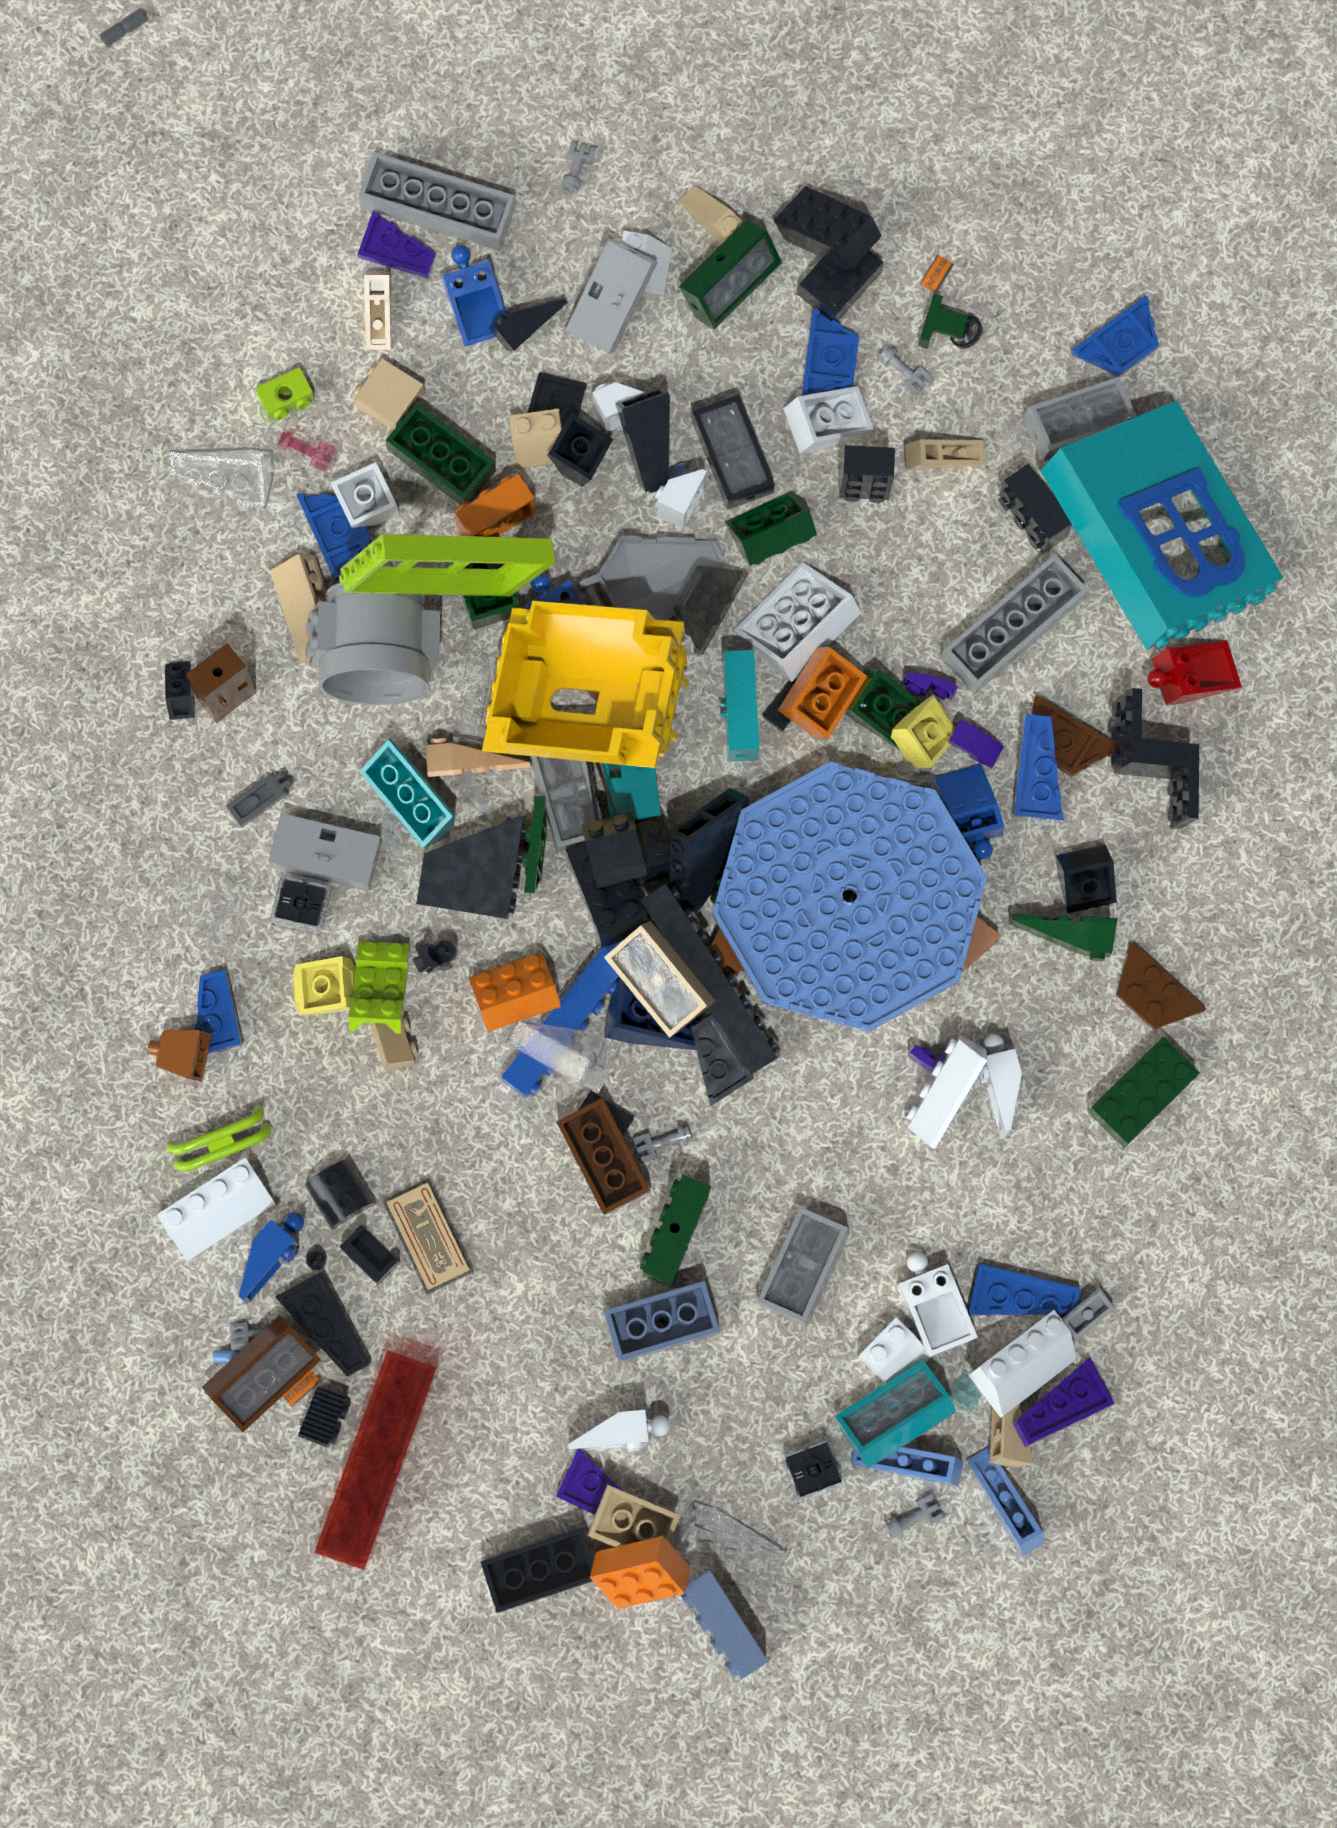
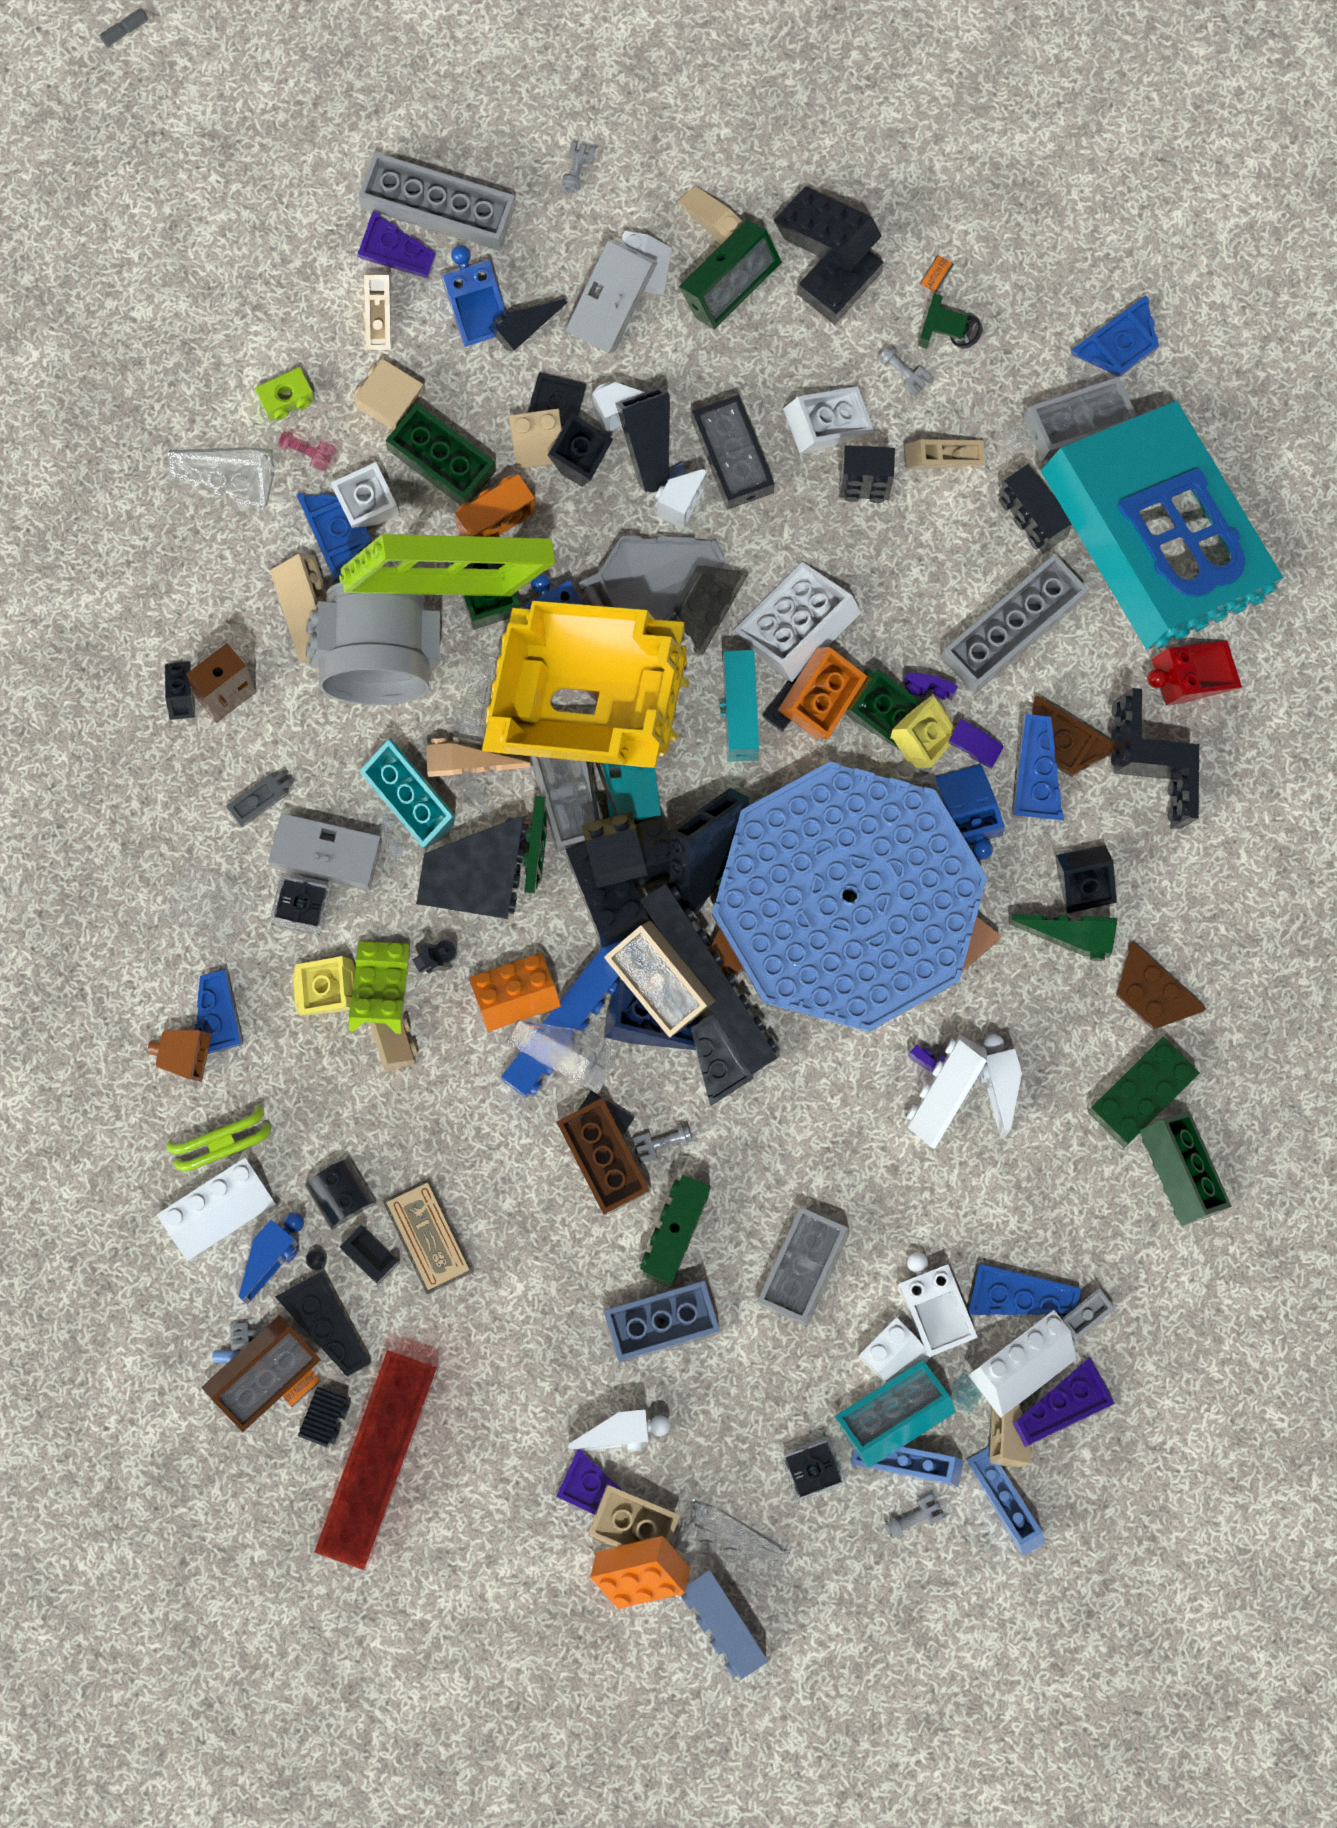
black brick [480,1528,593,1614] -> none
dark green slope [725,491,817,566] -> none
blue wing [802,309,859,396] -> none
none -> dark green brick [1139,1111,1232,1227]

